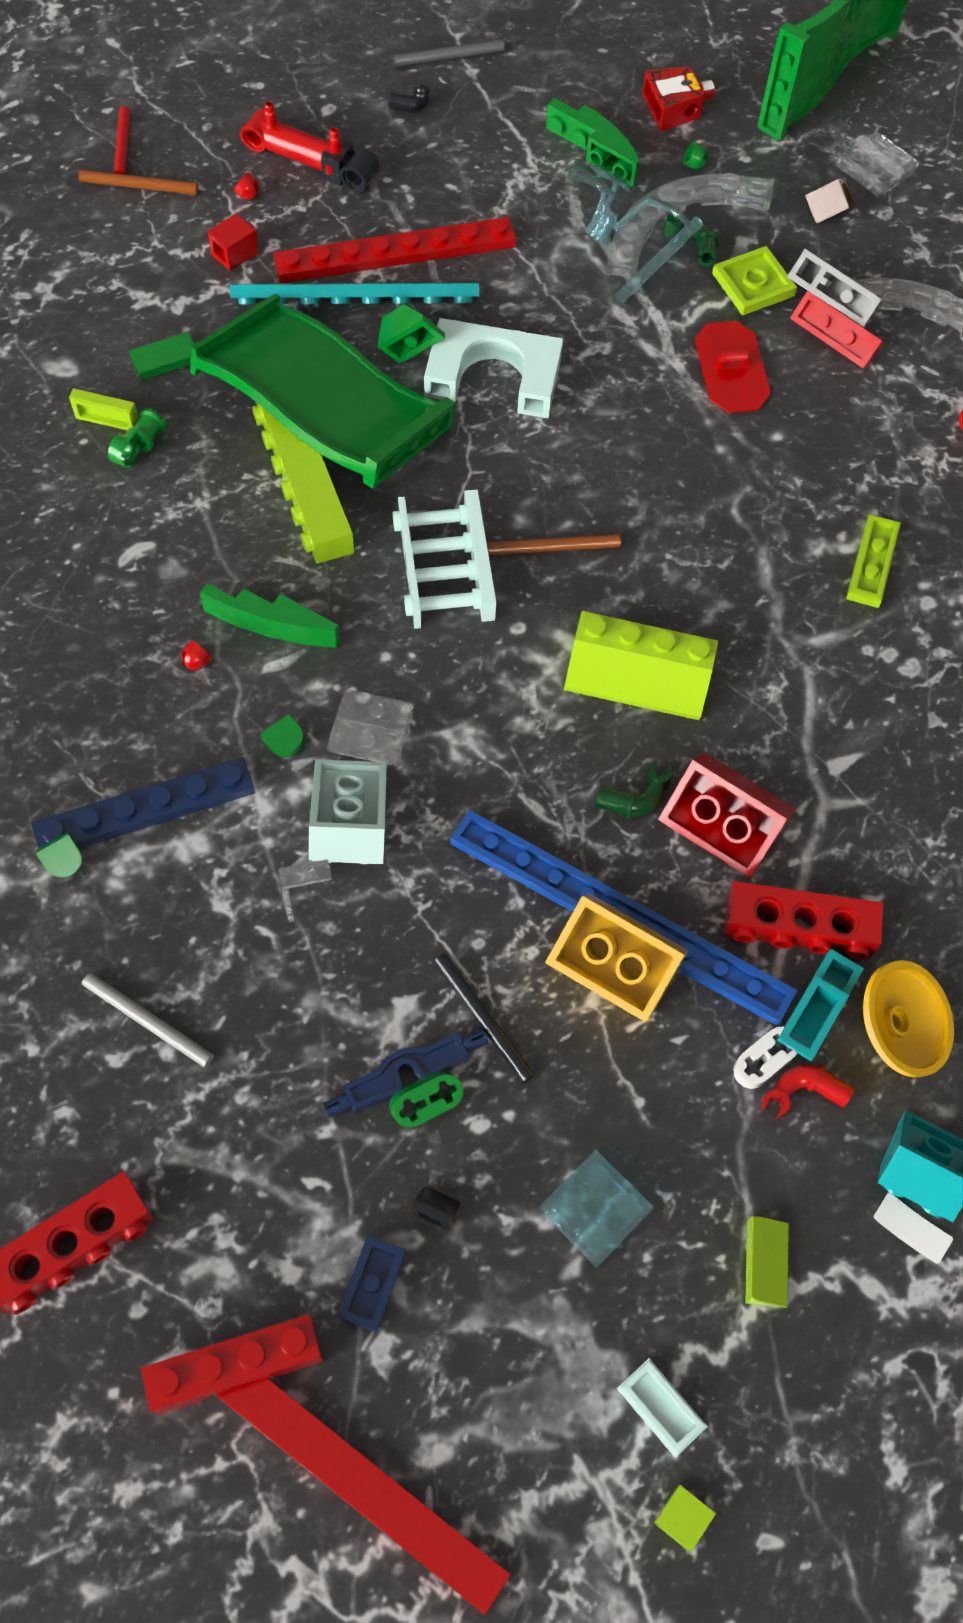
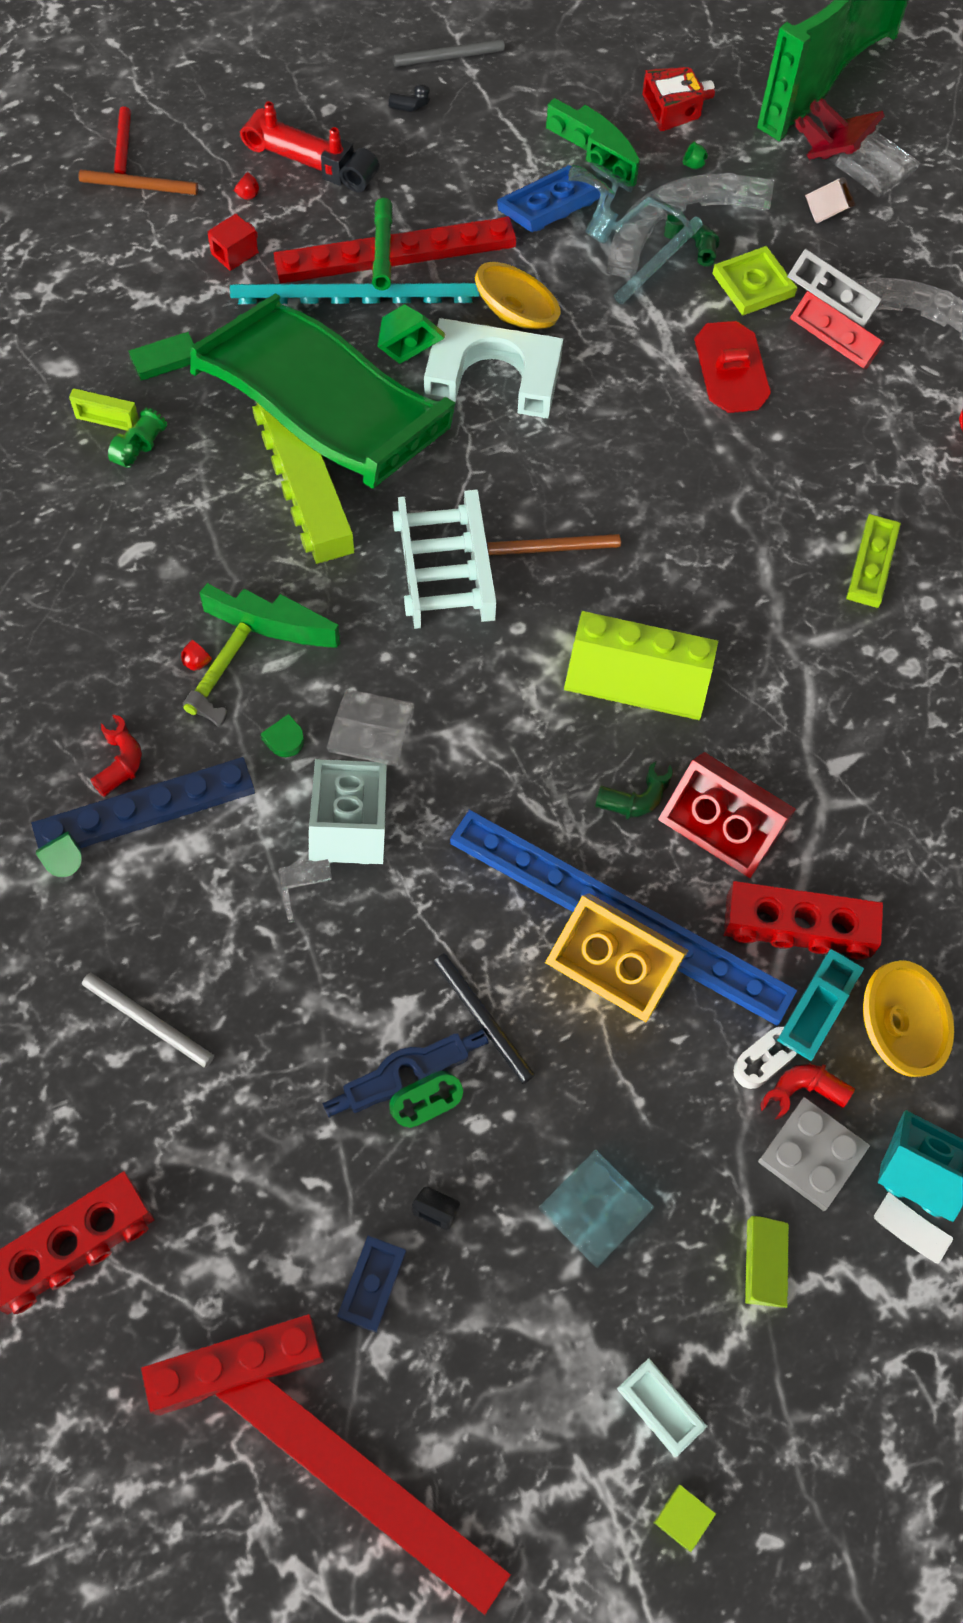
none -> red piece [90,715,142,797]
none -> lime piece [183,623,251,727]
none -> green piece [372,198,393,290]
none -> yellow dish [475,262,561,329]
none -> blue plate [497,165,605,232]
none -> light grey plate [758,1097,870,1211]
none -> dark red plate [795,98,885,159]

